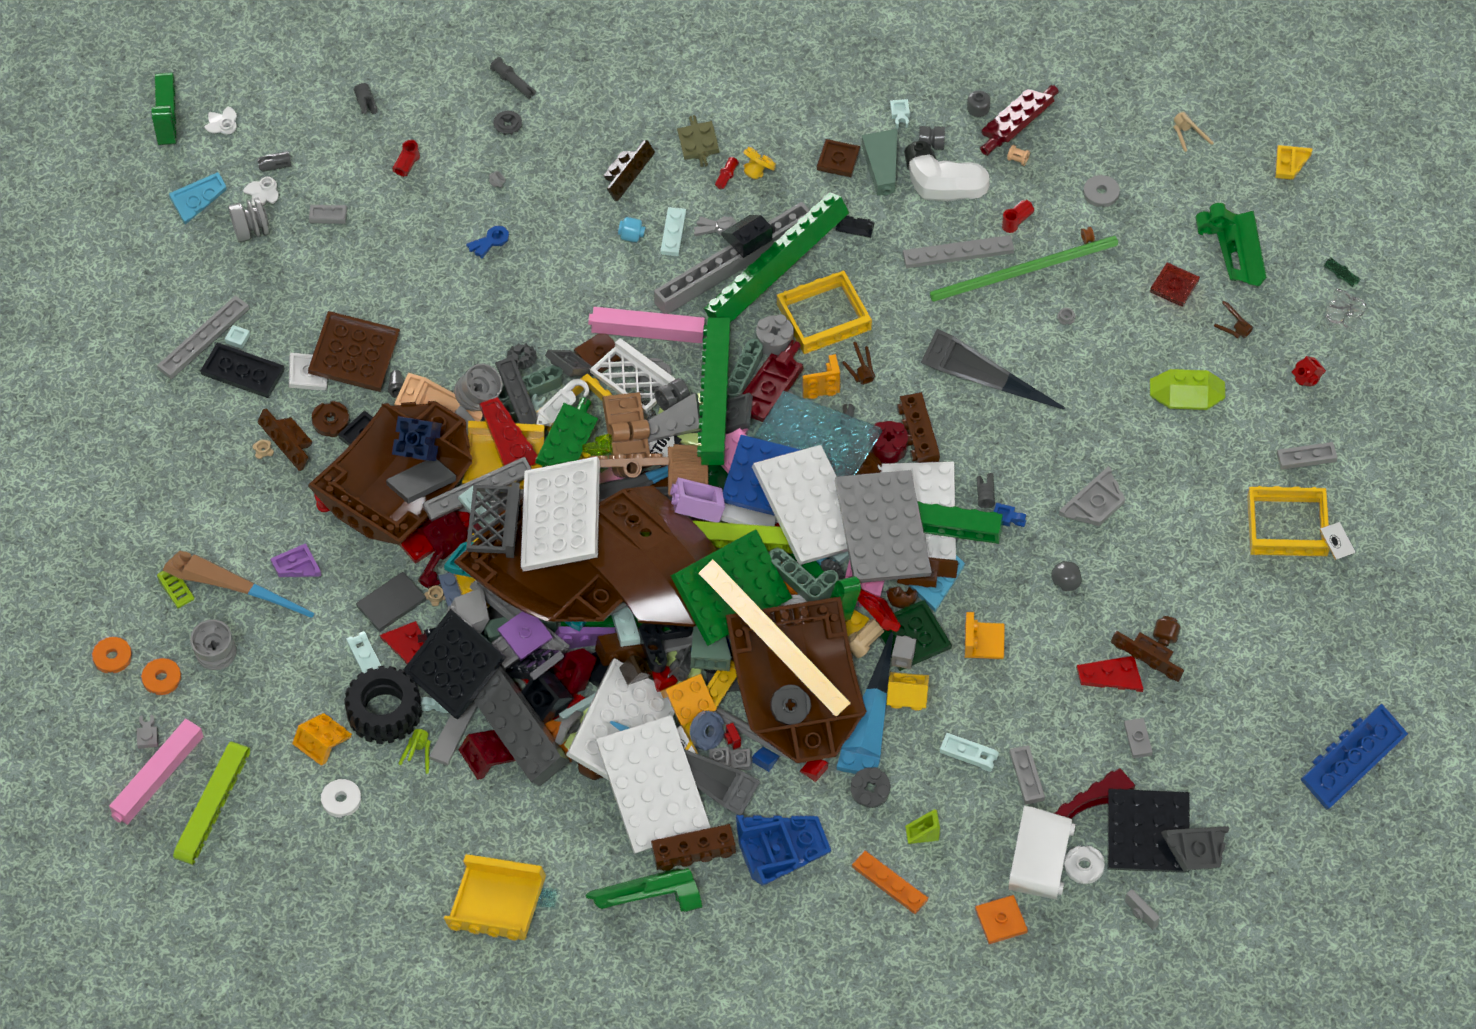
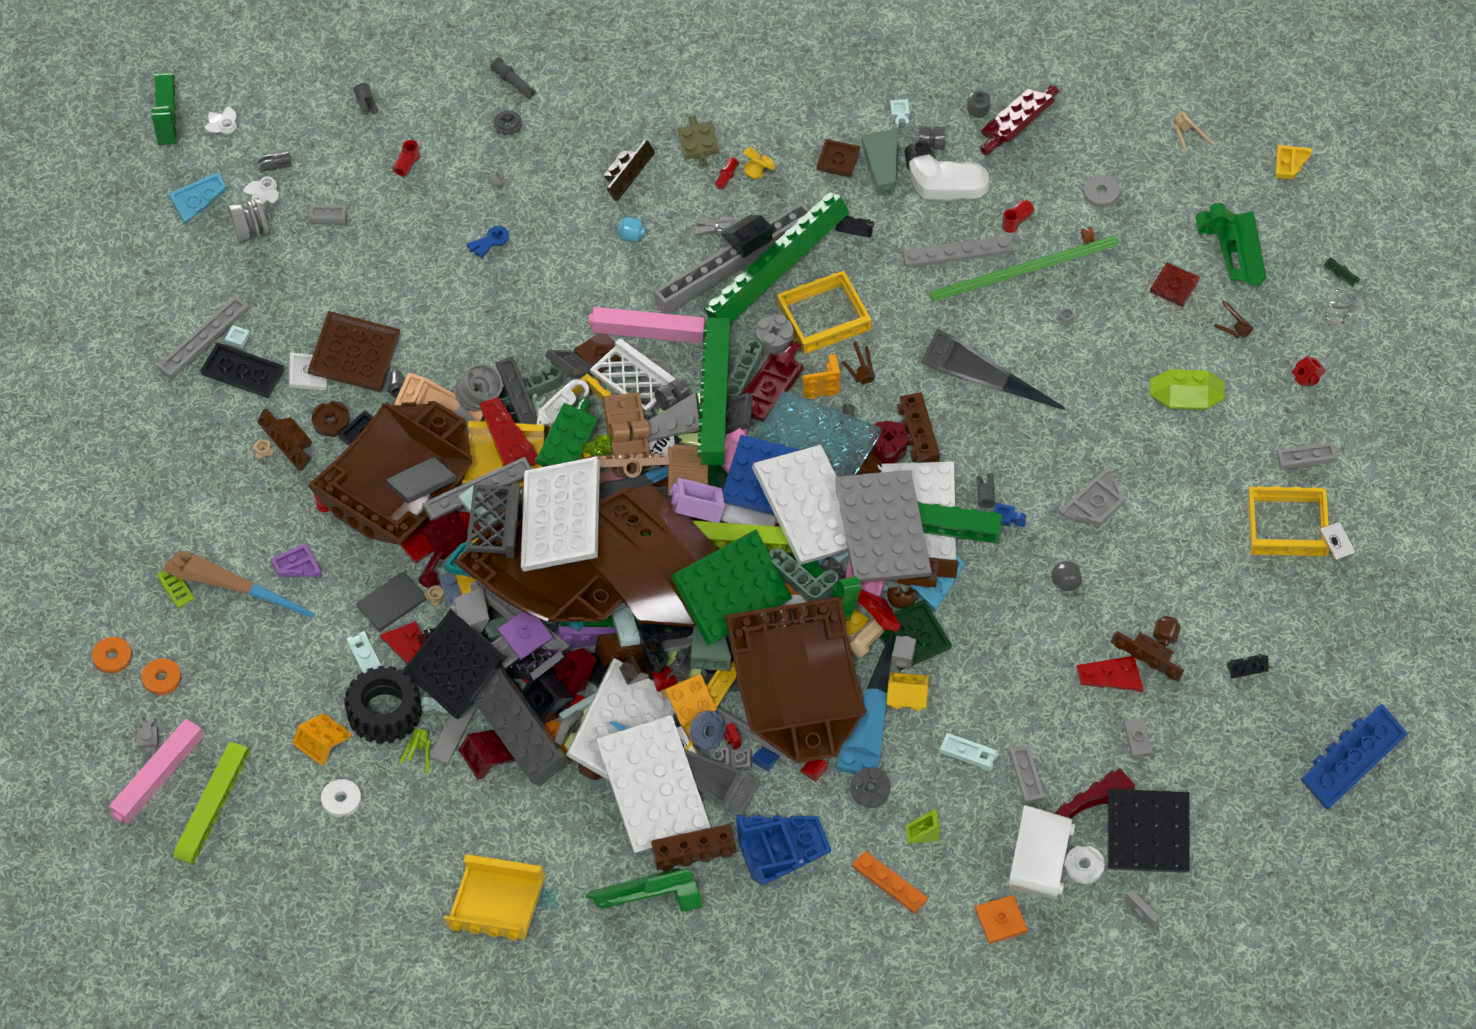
light grey wheel [190,619,236,670] -> none
dark blue brick [392,416,442,461] -> none
dark grey gear [507,343,537,369] -> none
light aqua plate [661,207,686,256] -> none
plate [699,560,850,717] -> none
dark grey plate [770,685,811,725] -> none
light orange bracket [965,612,1005,659] -> none
light nougat bush [1007,145,1030,166] -> none
dark grey wing [1162,826,1229,871] -> none
none -> black hinge [1226,653,1269,679]

